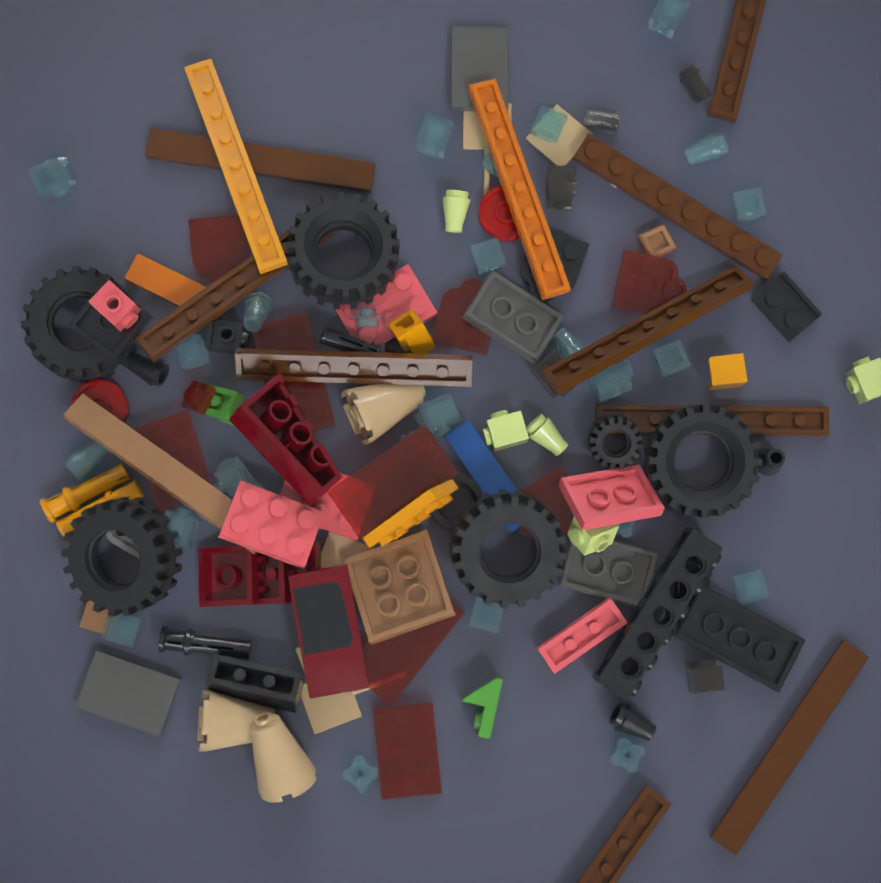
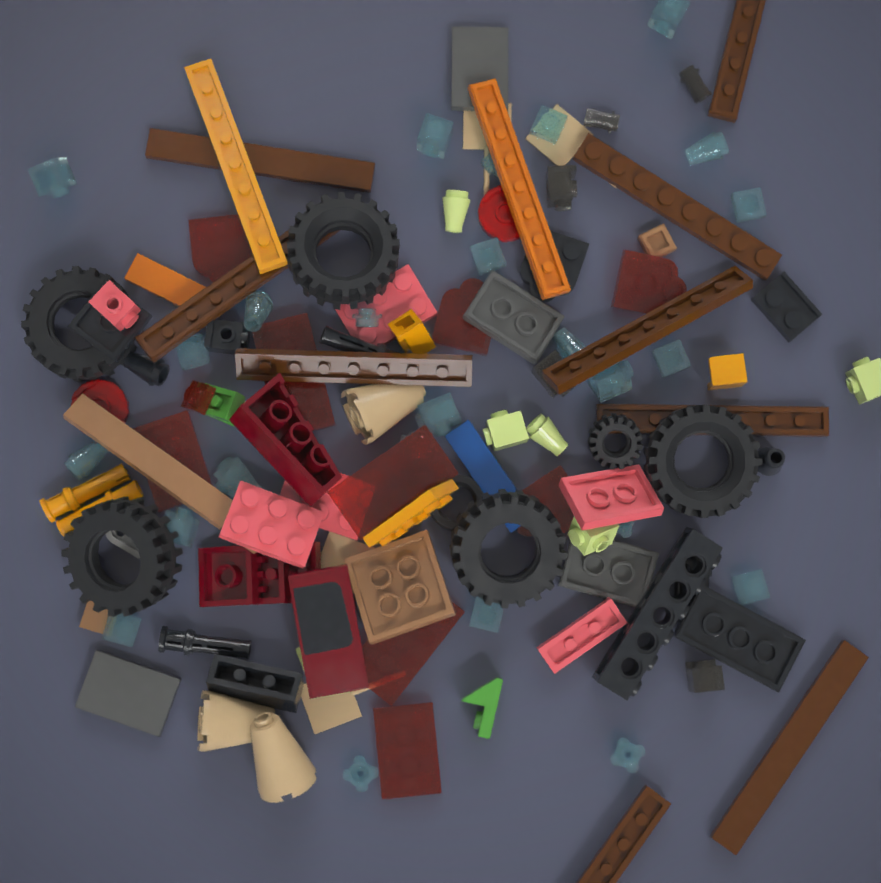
black cone [609,703,656,741] -> none

